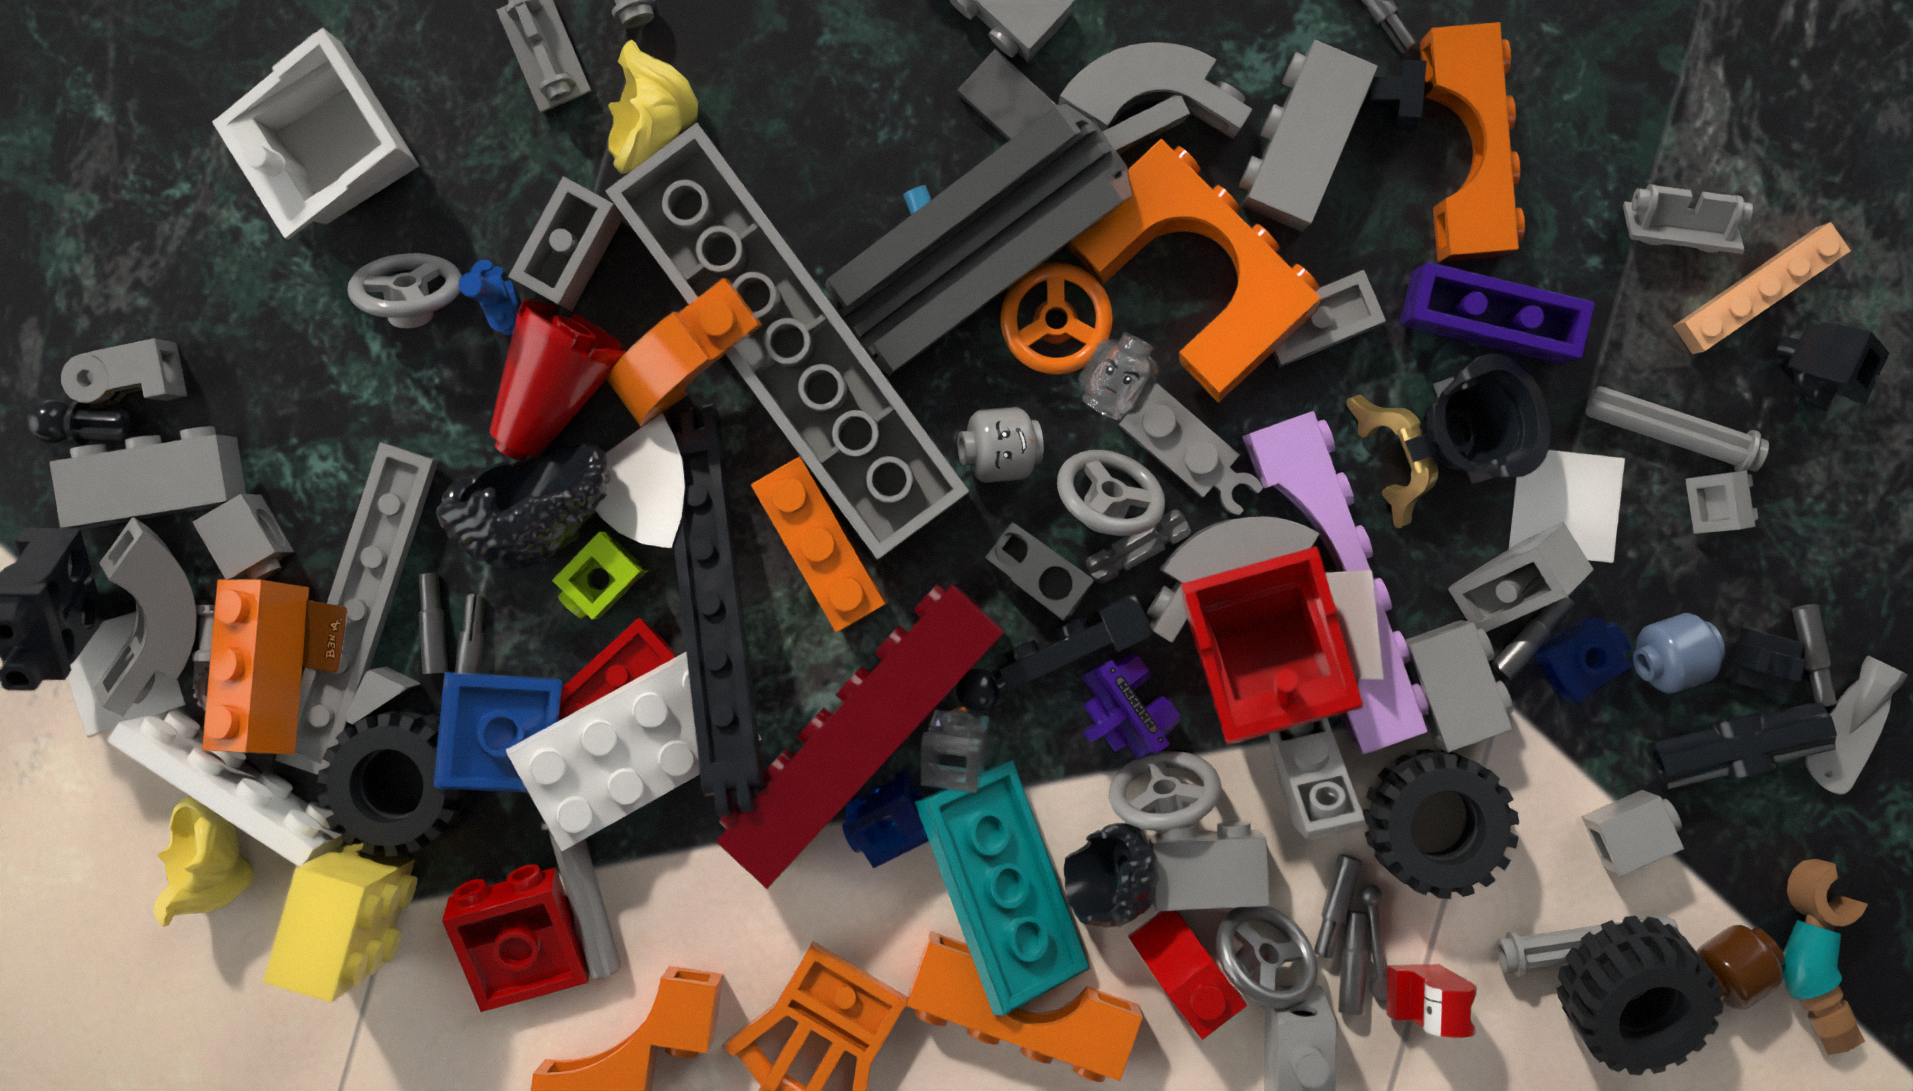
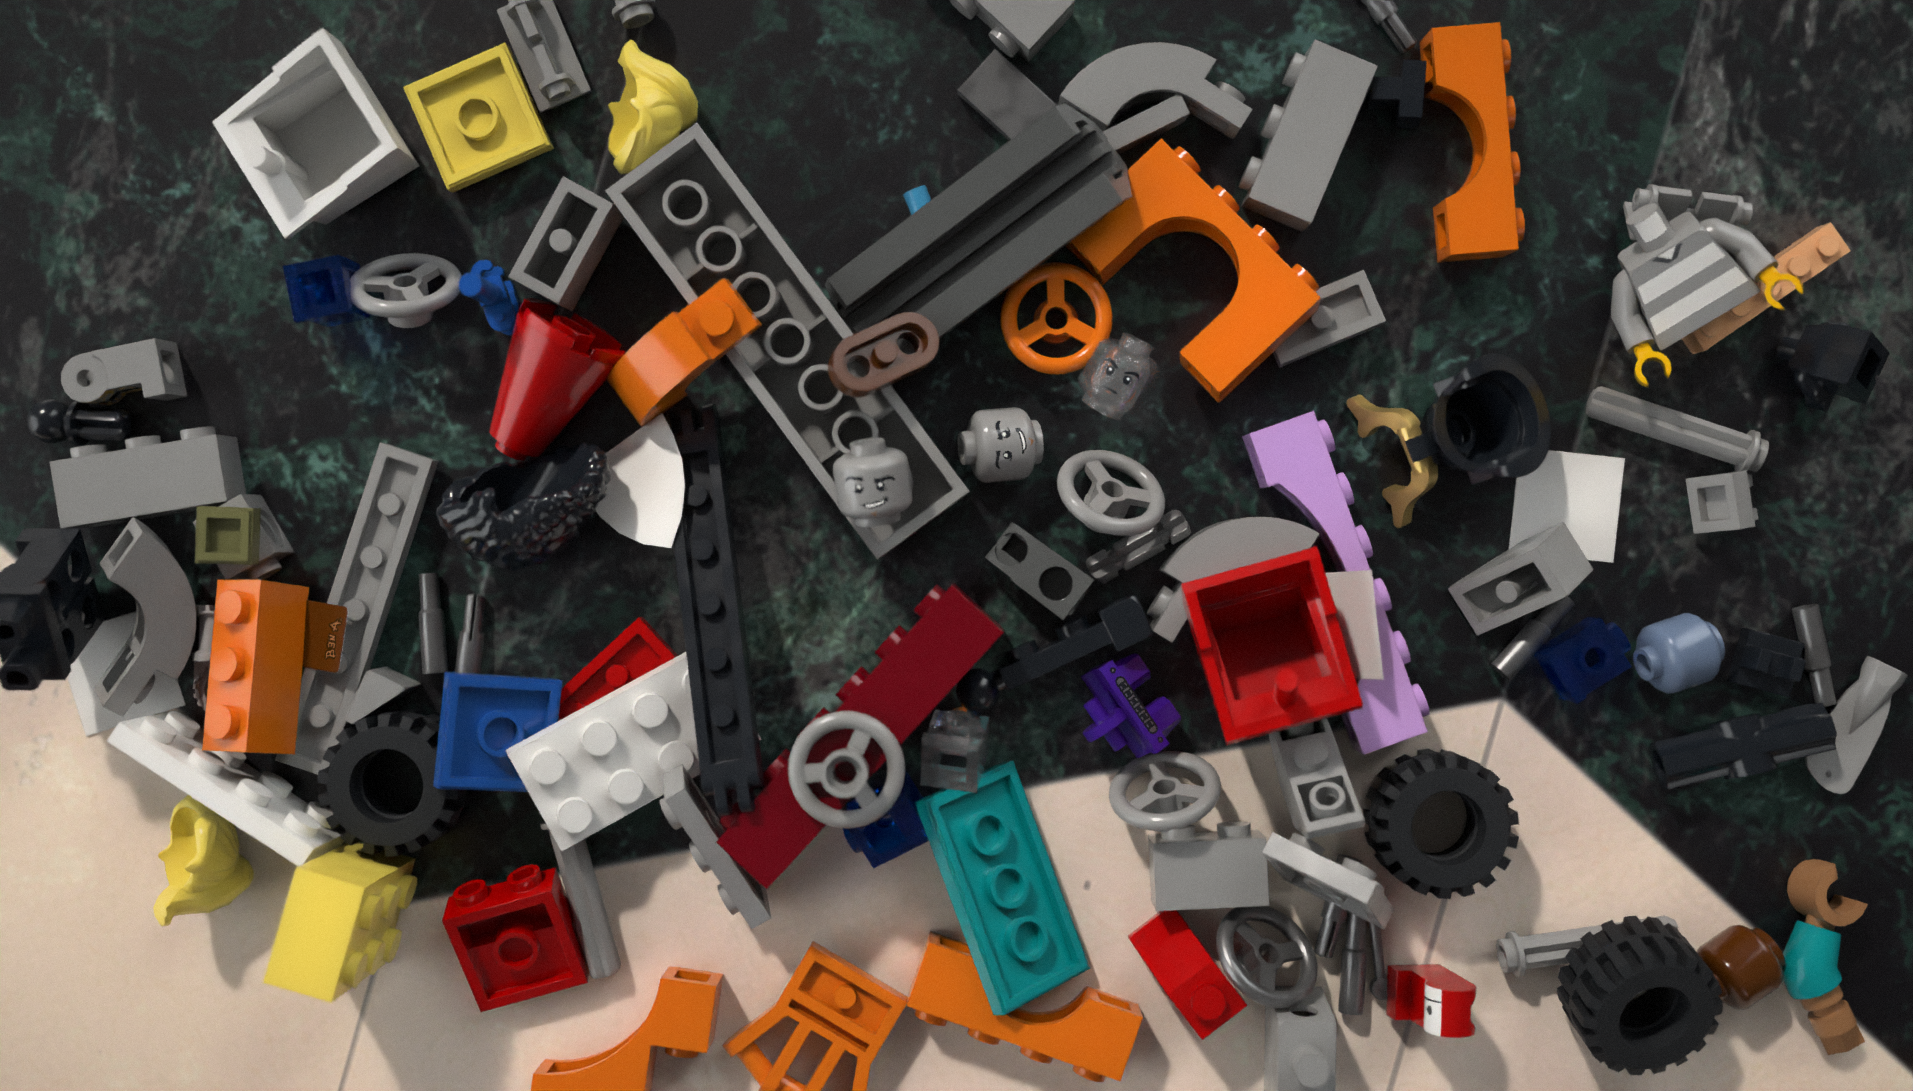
lime brick [552,532,649,620] -> none
orange brick [751,456,888,632] -> none
black hair [1063,823,1159,928] -> none
light grey plate [1118,382,1263,515] -> none
dark purple brick [1399,262,1595,364] -> none
light grey brick [1405,620,1513,752] -> none
light grey brick [1581,790,1684,876] -> none
none -> olive tile [195,506,261,565]
none -> clear blue brick [283,255,371,327]
none -> light yellow plate [403,43,554,193]
none -> light grey plate [660,764,771,929]
none -> light grey piece [788,711,905,828]
none -> reddish brown plate [828,312,939,397]
none -> light grey head [833,438,913,527]
none -> light grey plate [1262,832,1394,929]
none -> light grey torso [1611,203,1804,387]

